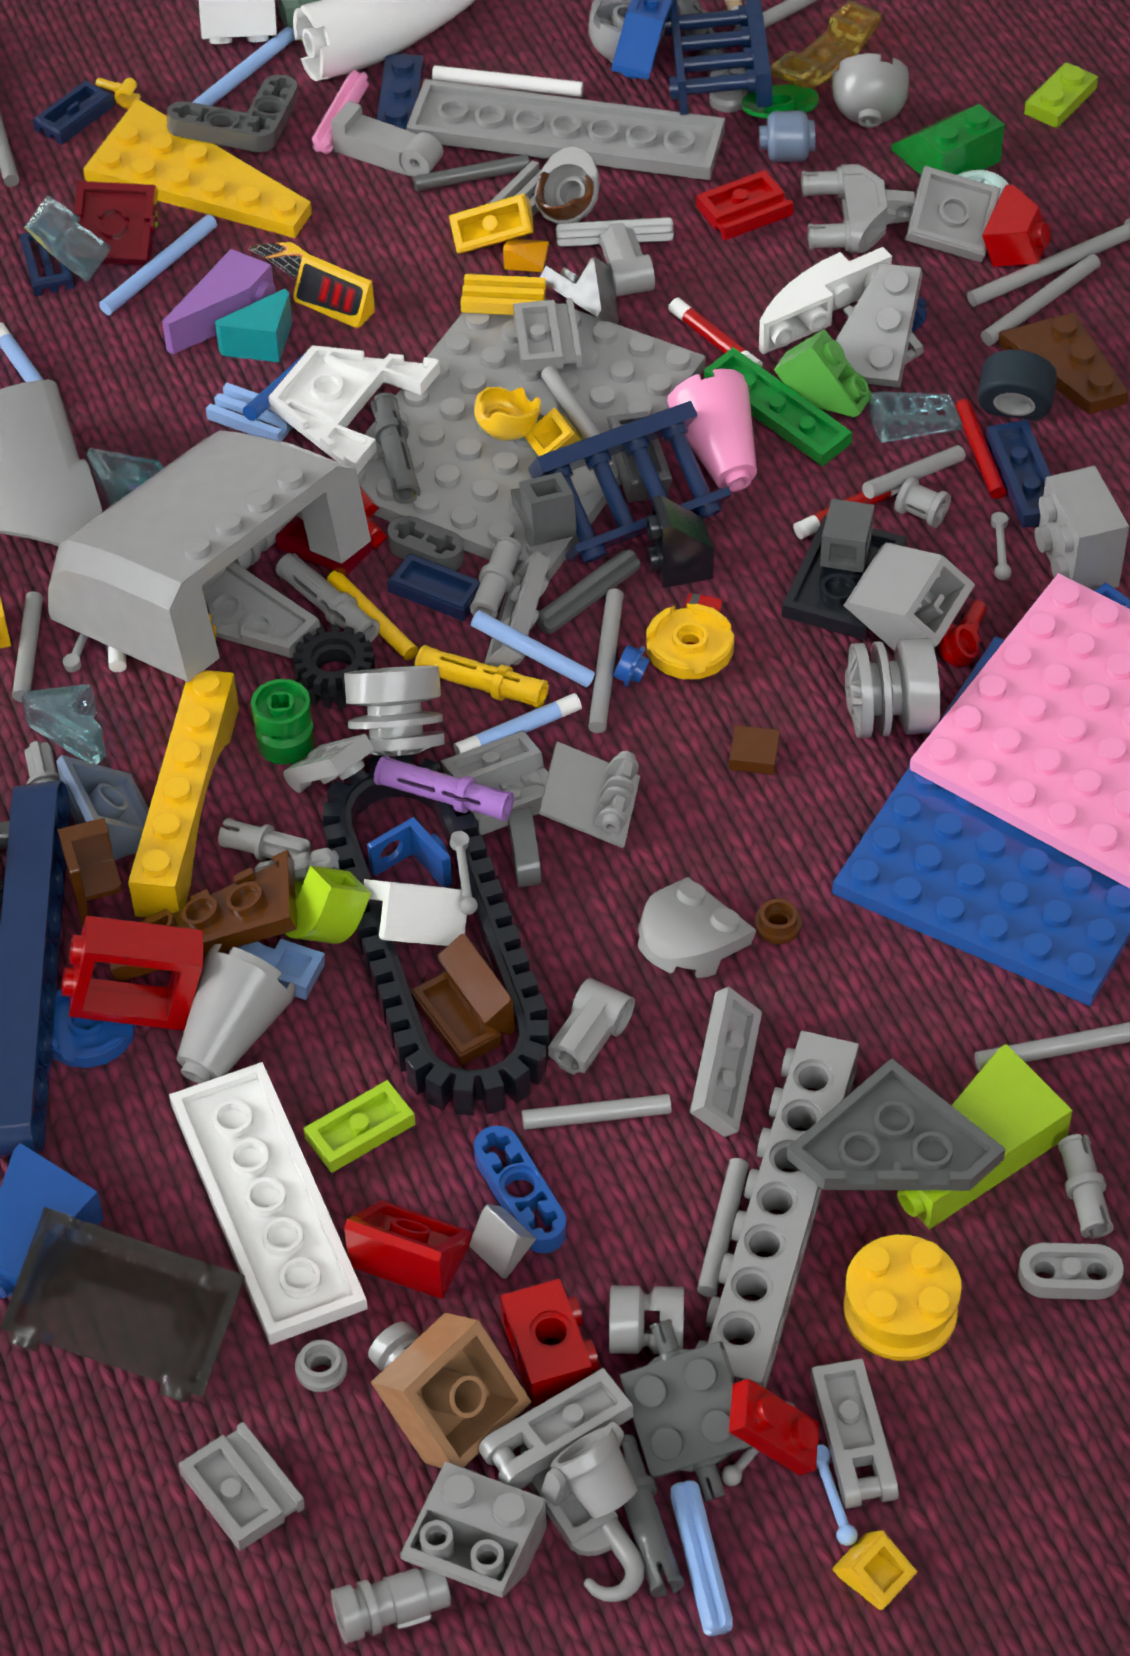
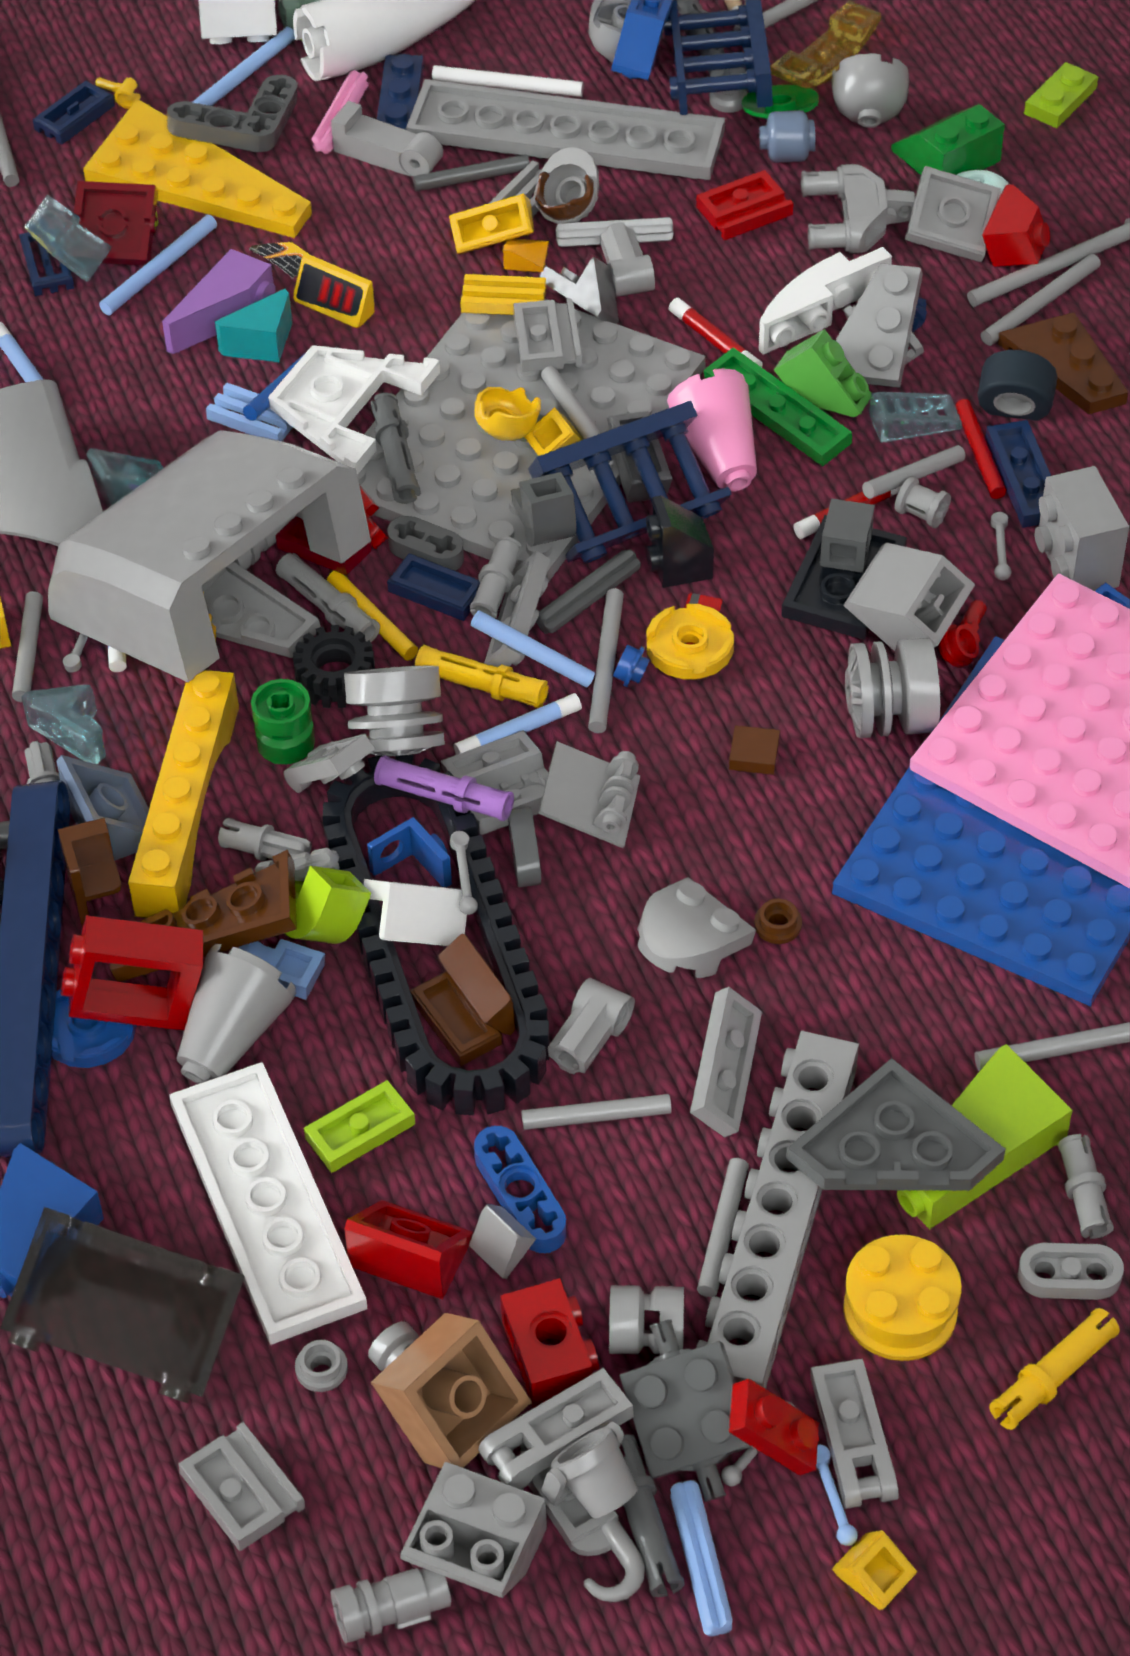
none -> yellow pin [989,1308,1120,1430]

